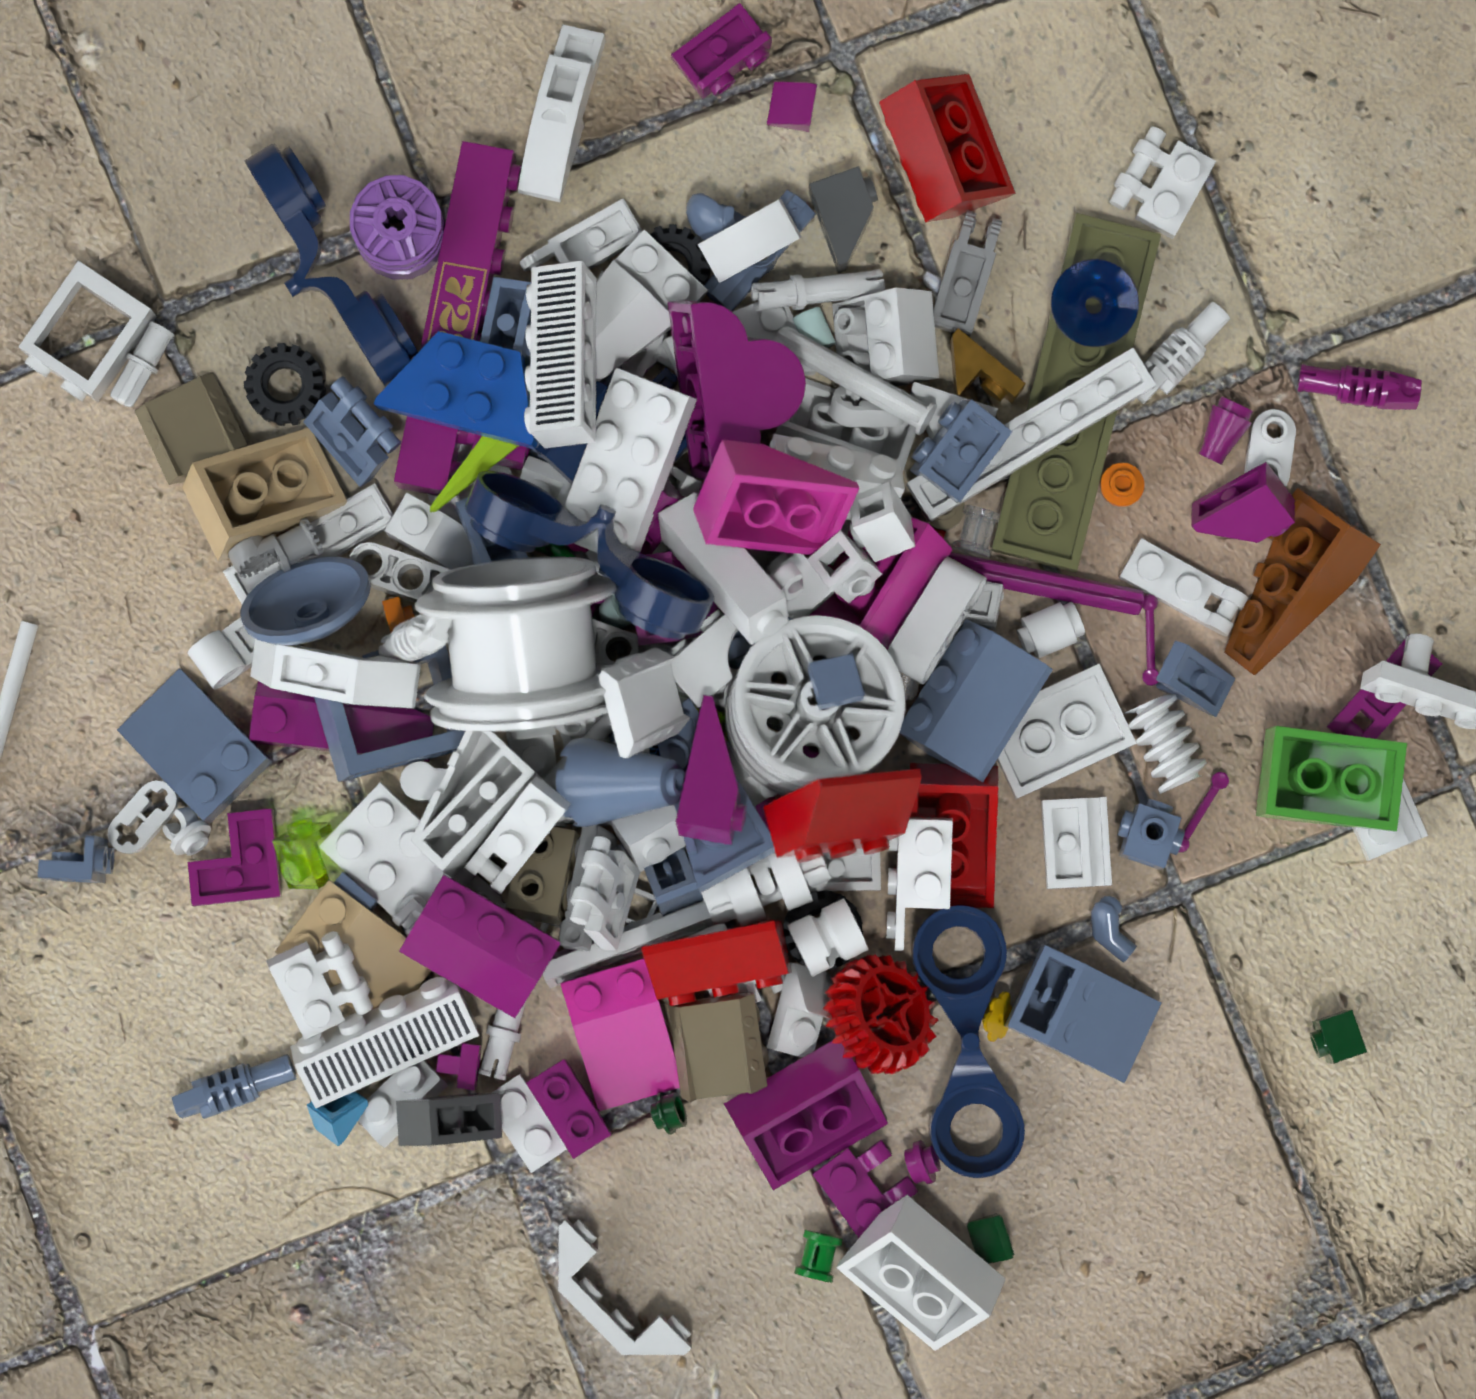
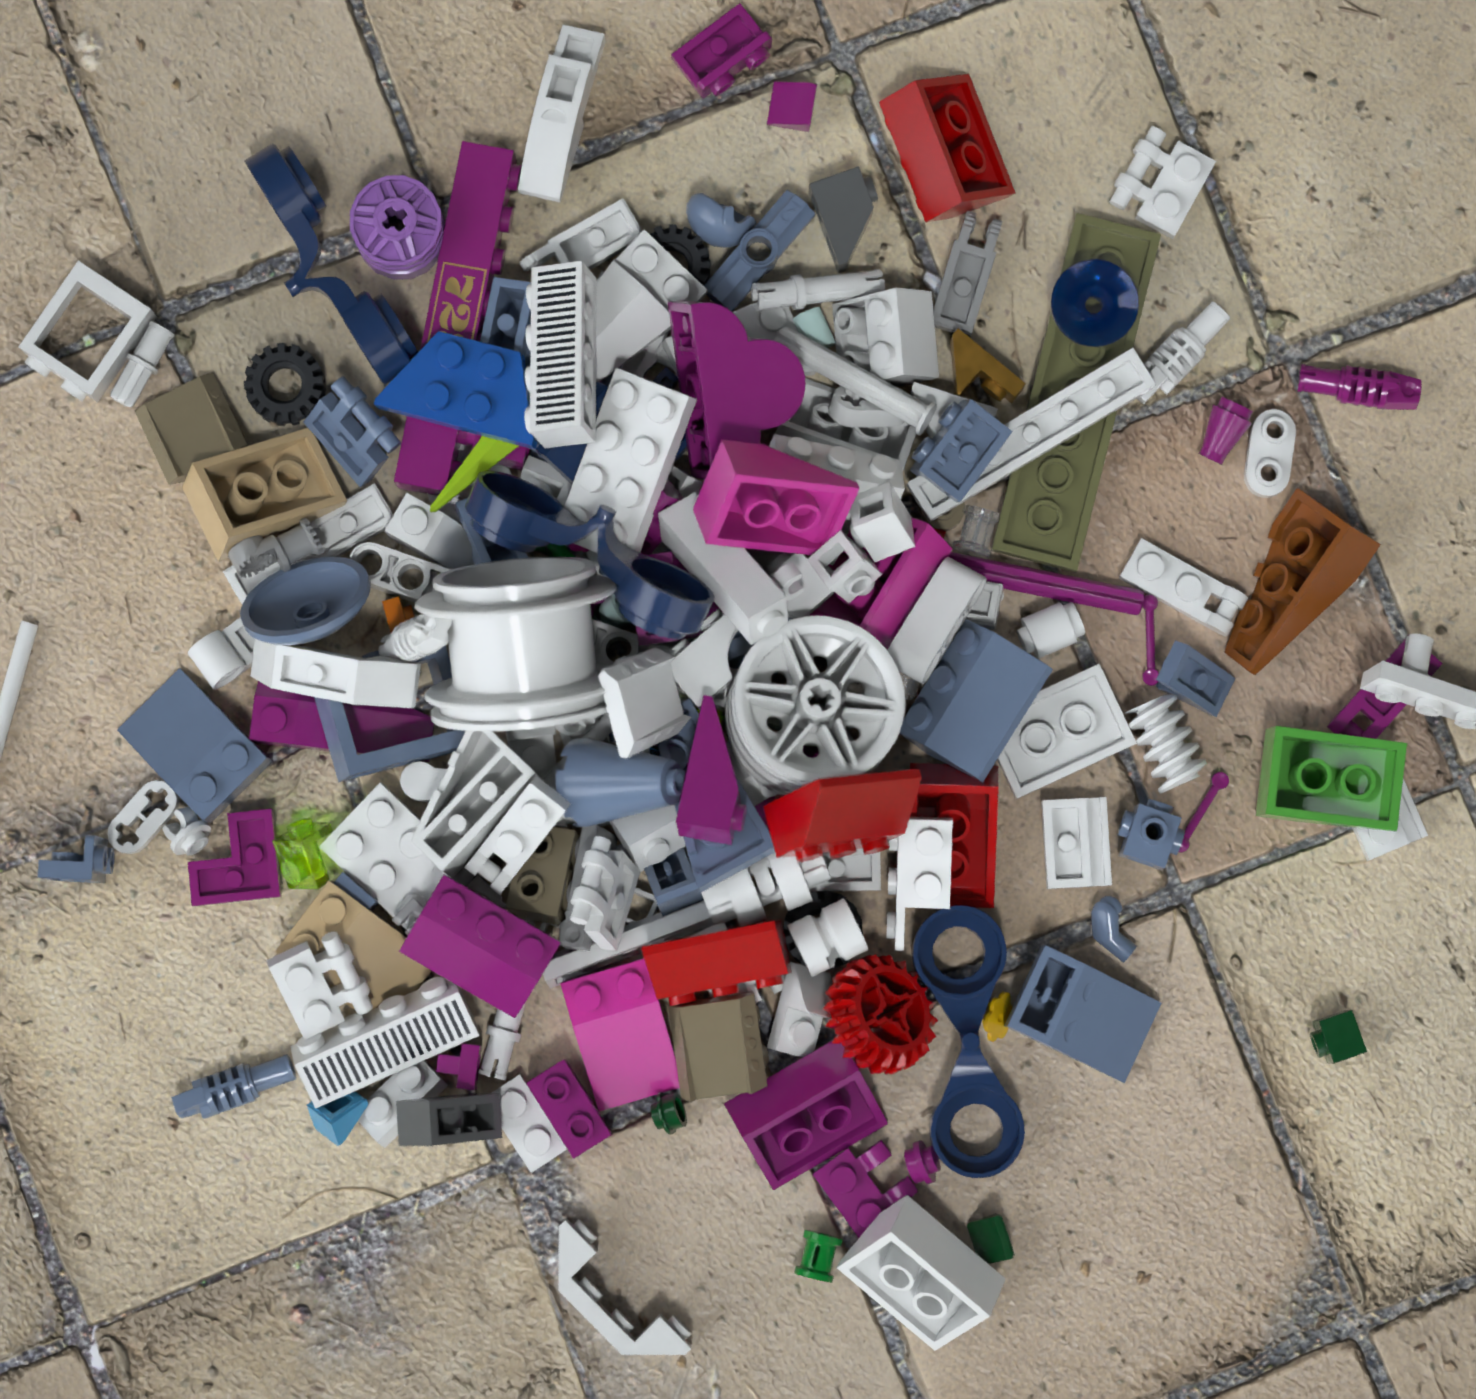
white slope [698,198,802,283] -> none
sand blue tile [807,653,865,710] -> none
orange plate [1100,463,1145,507] -> none
magenta slope [1191,462,1295,543] -> none

